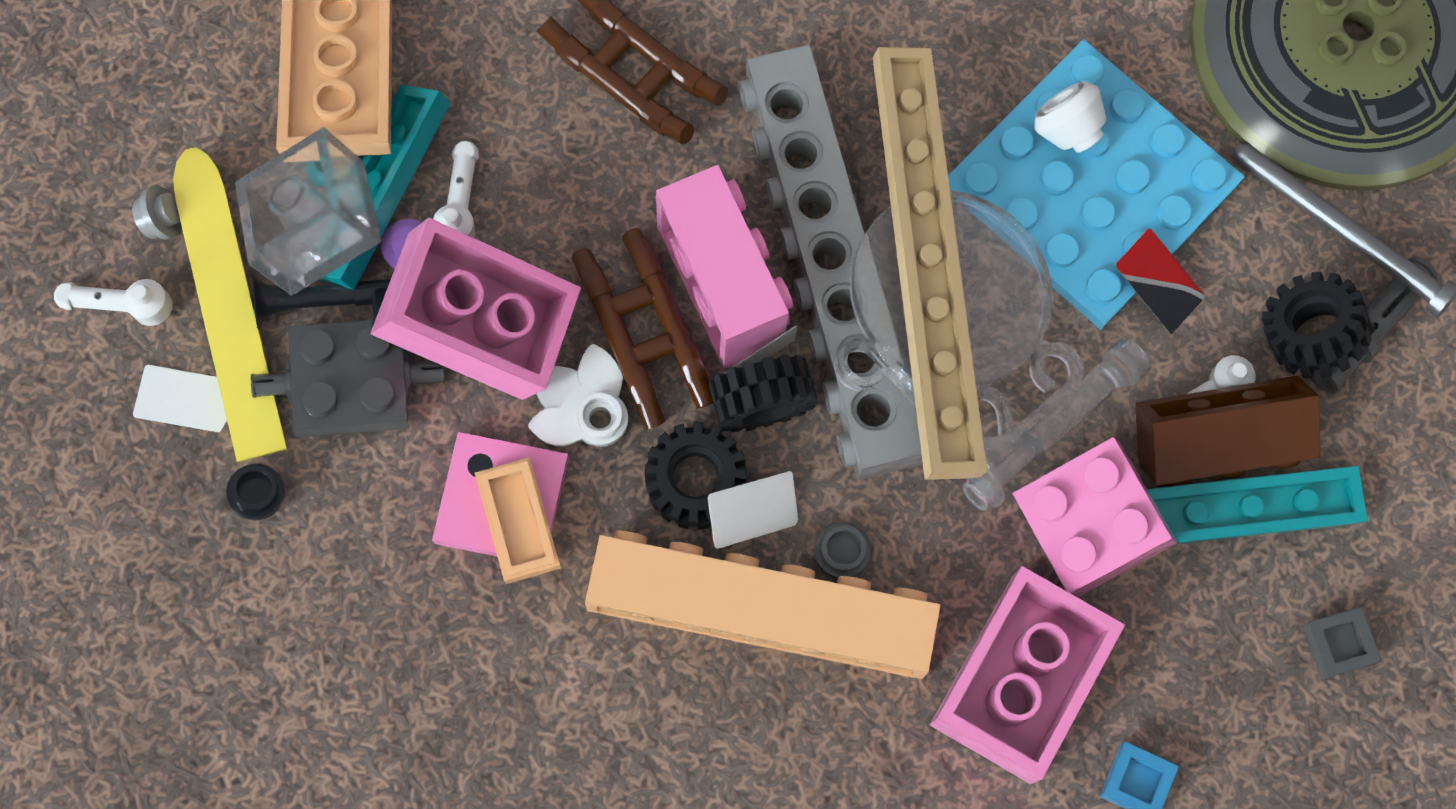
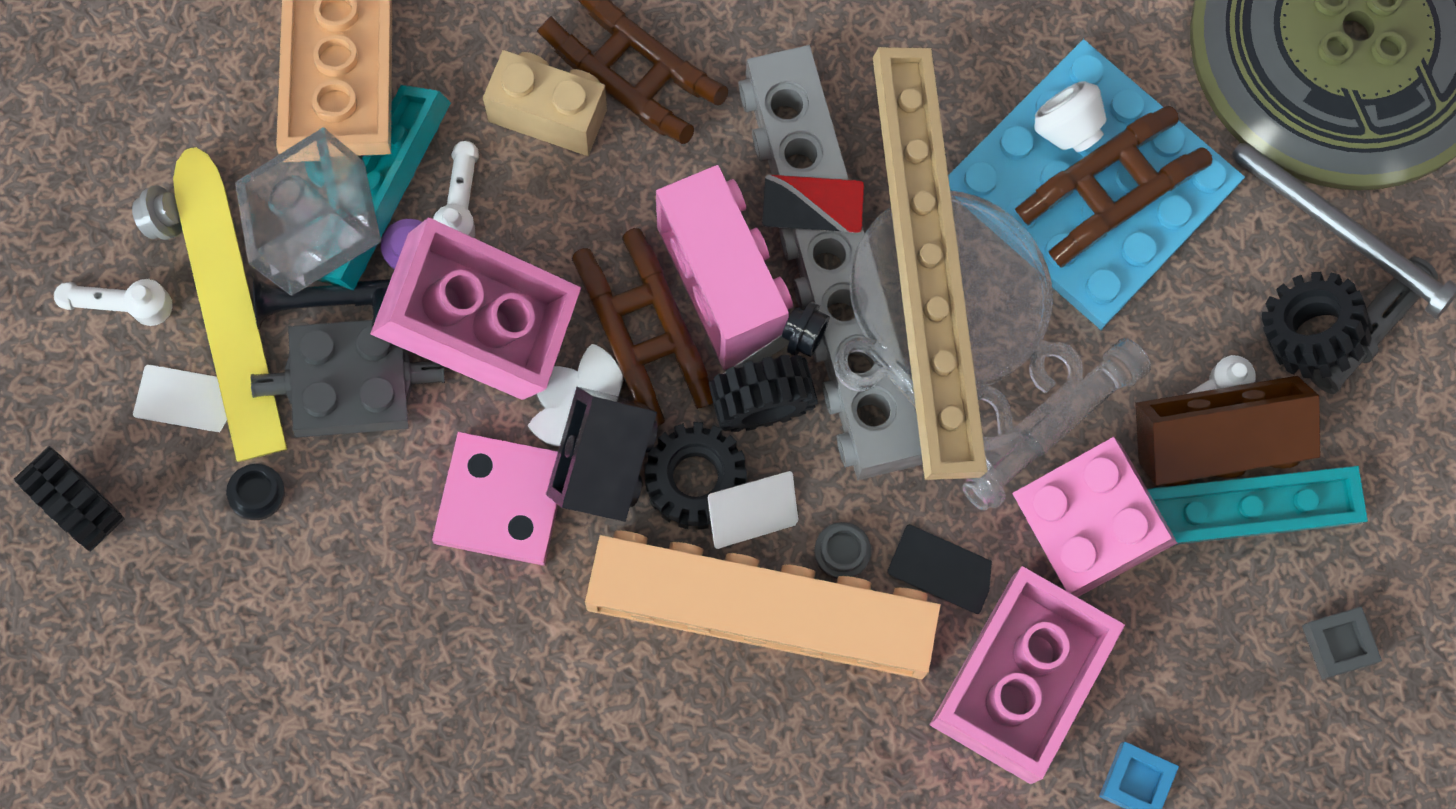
light nougat tile [475,457,561,584] -> none
sticker [1116,229,1205,334] -> none
none -> black tyre [14,446,125,552]
none -> tan brick [483,50,607,156]
none -> black brick [546,386,658,522]
none -> sticker [762,175,864,233]
none -> black plate [782,301,830,357]
none -> black sticker [887,524,992,614]
none -> reddish brown piece [1015,106,1213,268]

